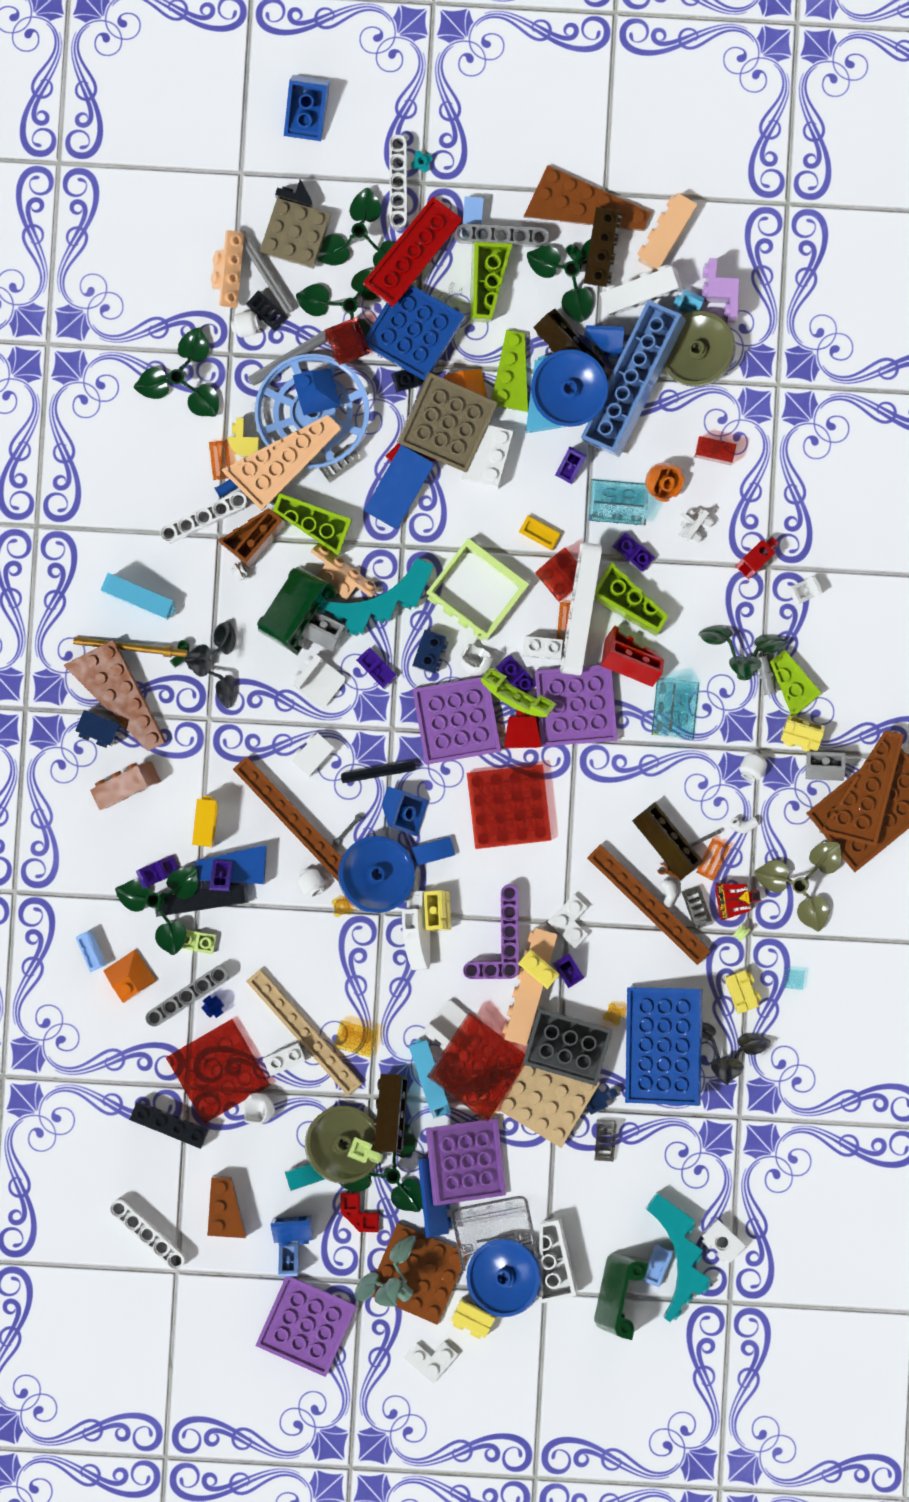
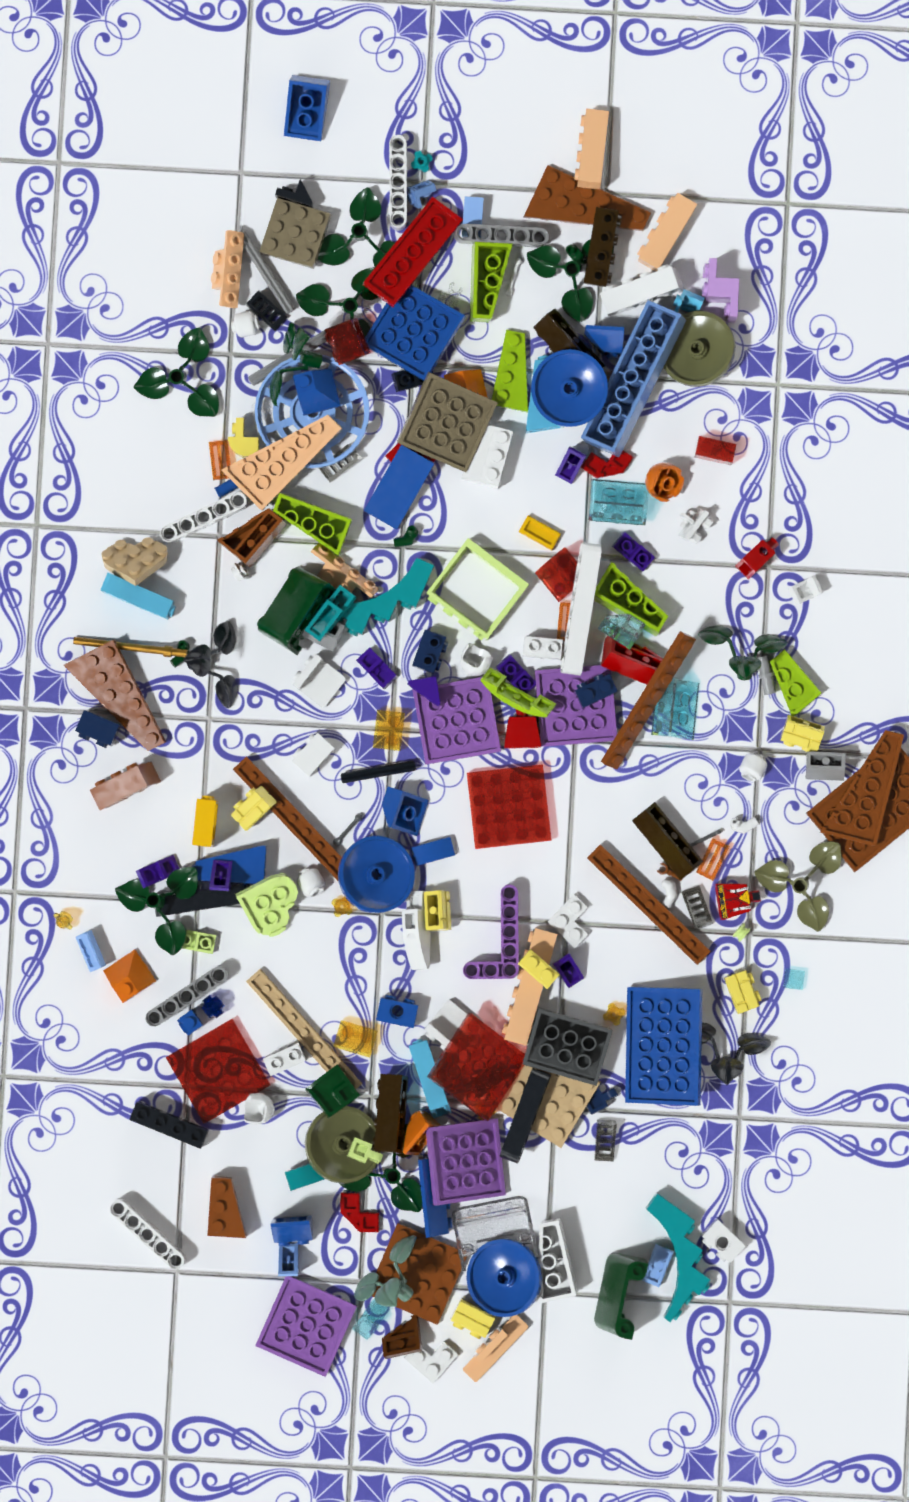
none -> clear yellow plate [53,911,73,930]
none -> tan plate [101,537,168,586]
none -> blue brick [177,1009,204,1036]
none -> light yellow brick [231,786,277,831]
none -> yellowish green plate [235,873,298,937]
none -> dark green plant [269,322,322,406]
none -> teal slope [305,585,357,642]
none -> dark green plate [305,1064,360,1119]
none -> clear light blue slope [352,1298,390,1340]
none -> clear yellow plate [373,710,405,751]
none -> blue brick [376,995,418,1028]
none -> reddish brown wing [382,1315,423,1359]
none -> dark green arm [393,525,418,548]
none -> orange slope [403,1110,442,1155]
none -> medium blue bracket [407,180,437,209]
none -> dark purple slope [407,676,440,707]
none -> light nougat bracket [463,1315,528,1382]
none -> black beam [500,1068,551,1164]
none -> white hinge [505,258,522,296]
none -> light nougat brick [574,108,609,190]
none -> dark blue brick [574,673,618,709]
none -> red tile [581,450,634,479]
none -> clear light blue slope [598,614,646,649]
none -> dark orange plate [601,631,696,769]

